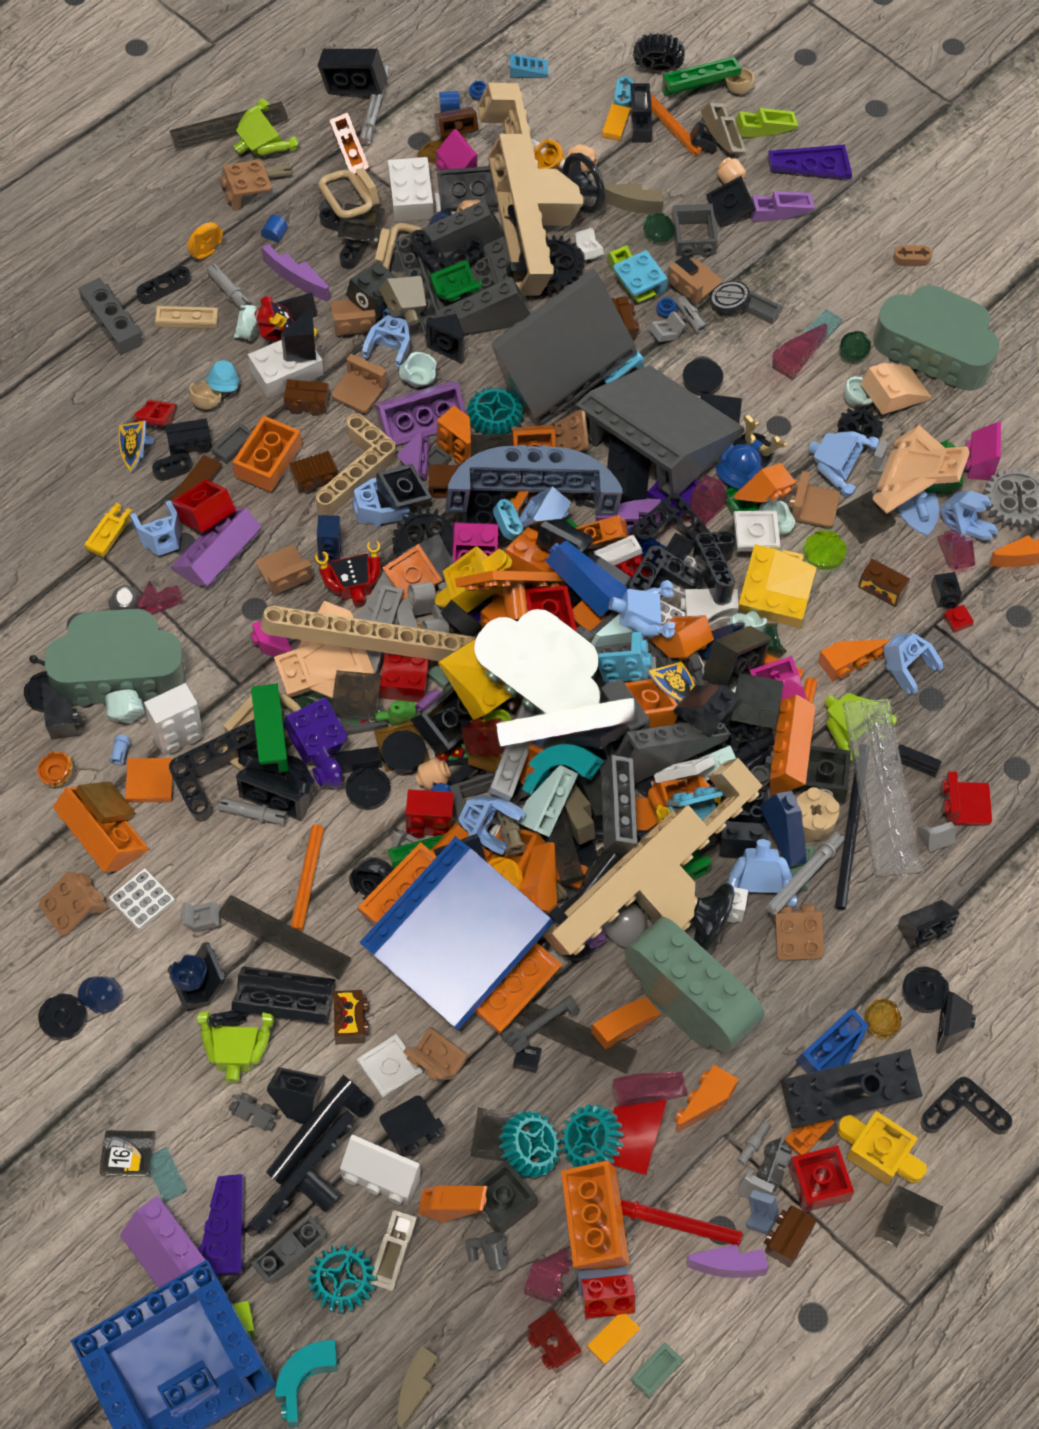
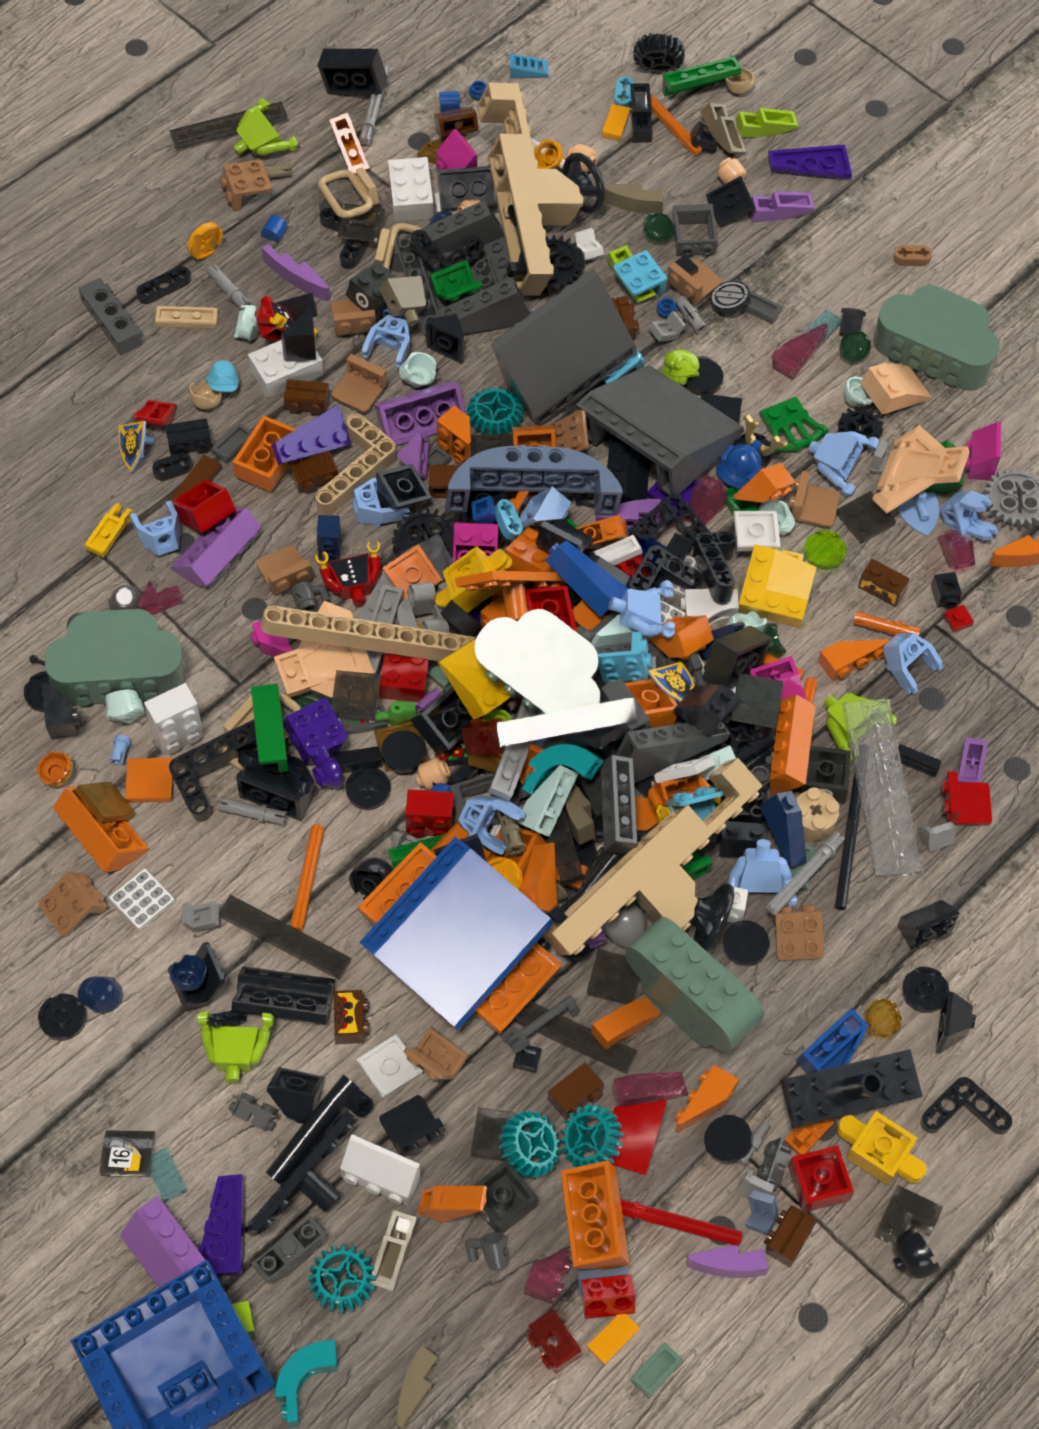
none -> wing [271,405,352,465]
none -> dark grey piece [290,582,331,612]
none -> blue brick [471,495,496,524]
none -> reddish brown brick [547,1062,604,1120]
none -> clear smoke plate [587,949,639,1004]
none -> lime hair [661,349,699,386]
none -> black tile [704,1115,753,1164]
none -> black tile [723,920,770,966]
none -> green plate [759,397,829,454]
none -> black tile [839,308,866,337]
none -> orange pin [853,611,921,637]
none -> black cylinder [893,1227,940,1279]
none -> medium lavender slope [958,737,988,783]

